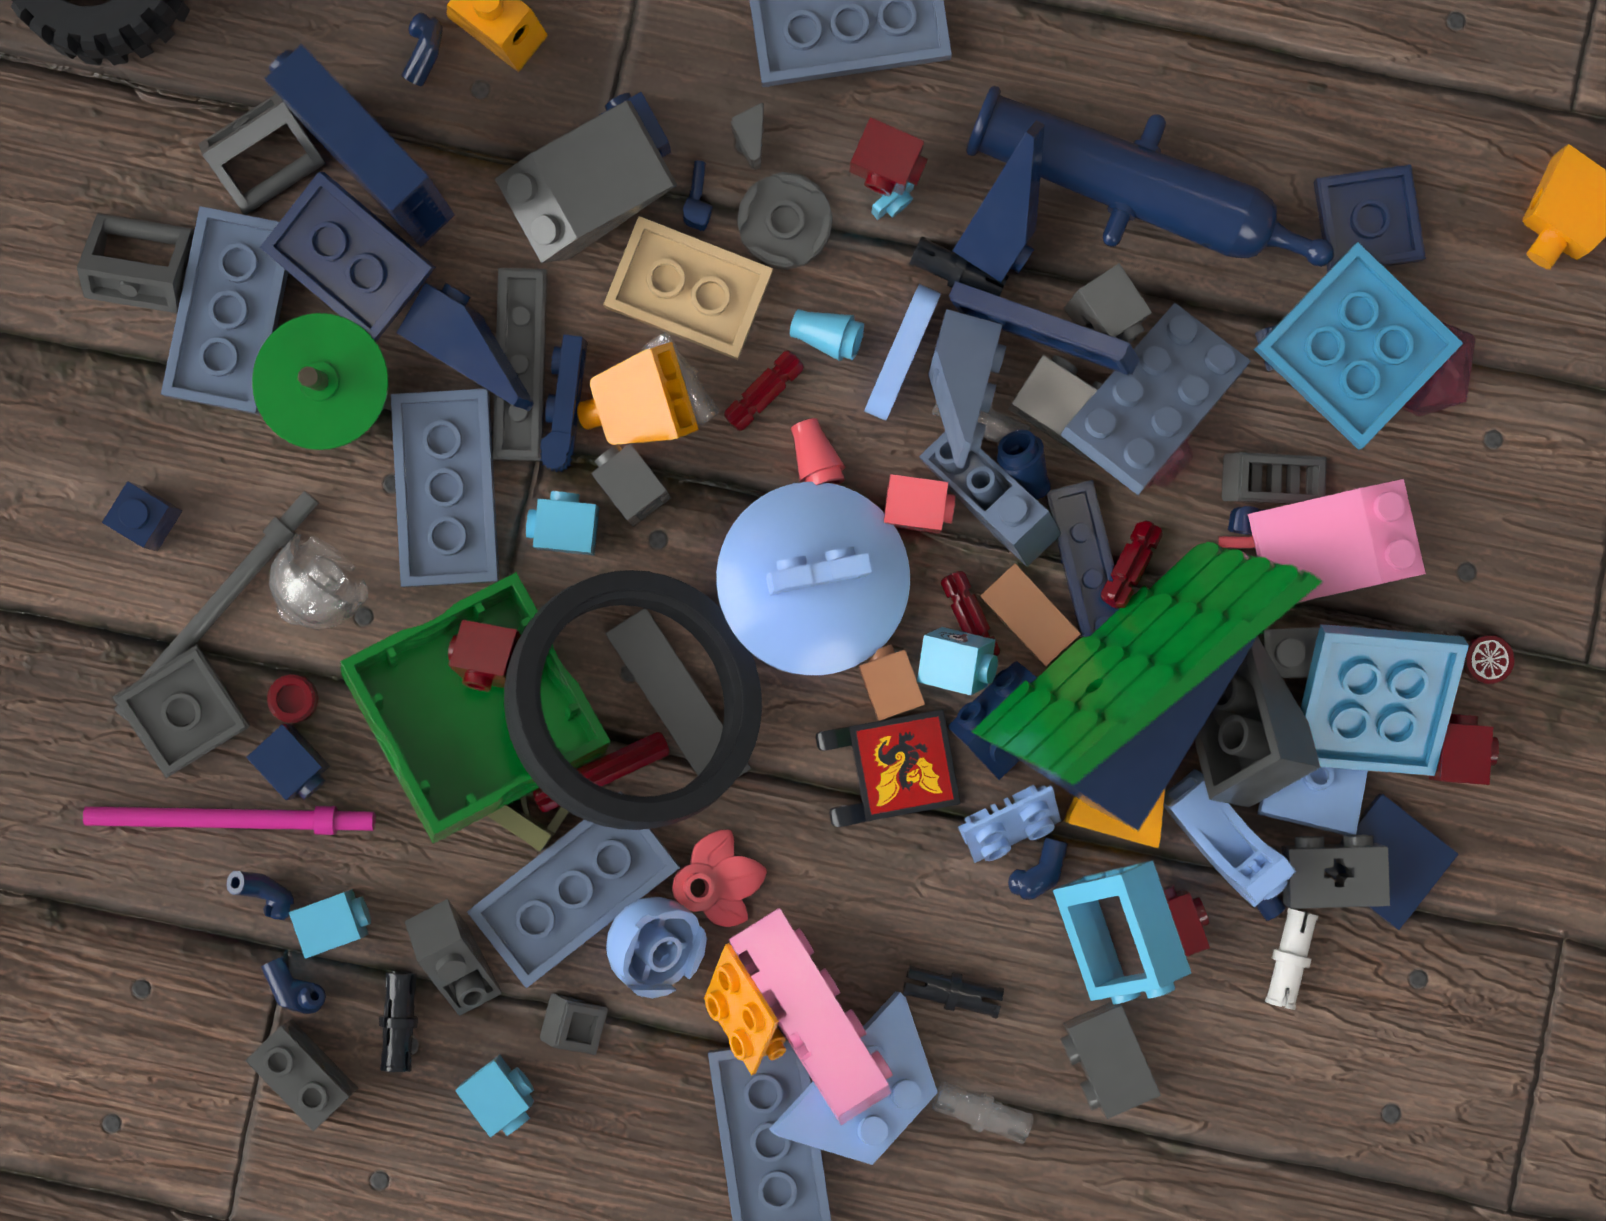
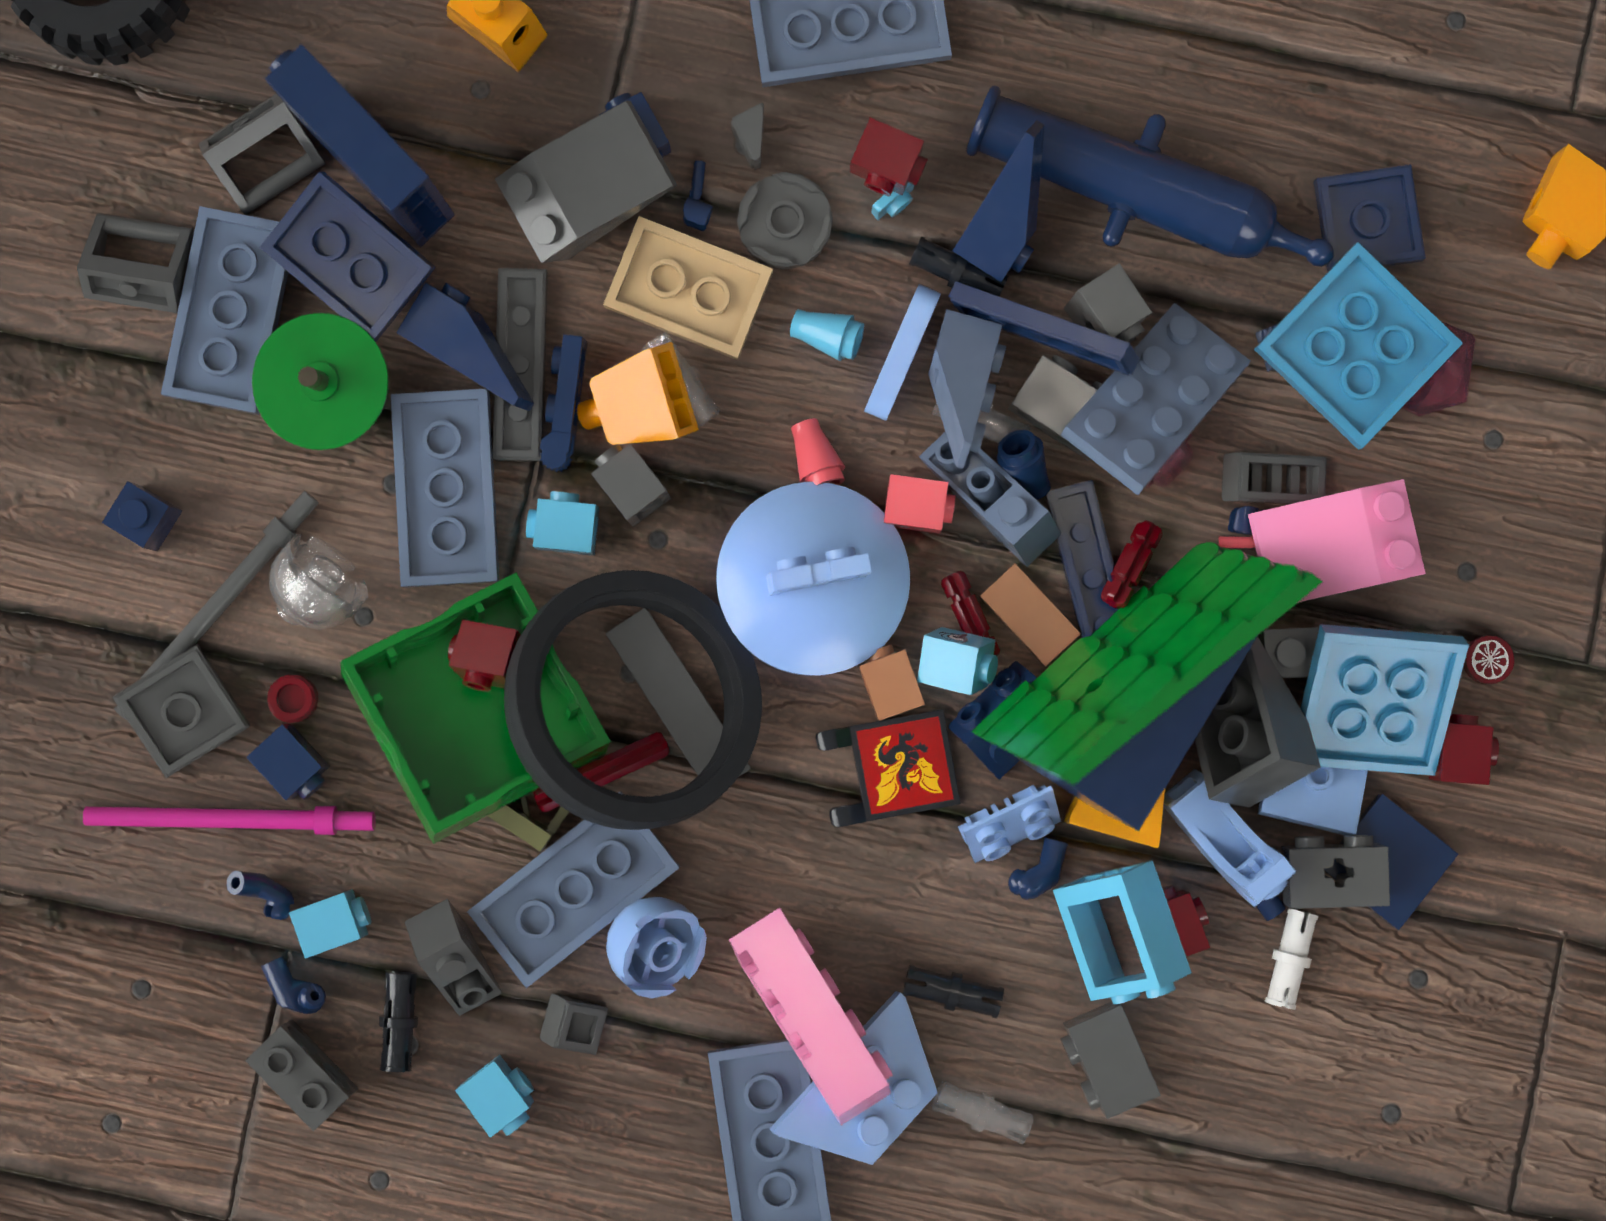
dark blue arm [402,13,443,86] -> none
coral plate [672,829,767,927] -> none
light orange hinge [704,943,786,1075] -> none
dark red axle [724,350,804,431] -> none

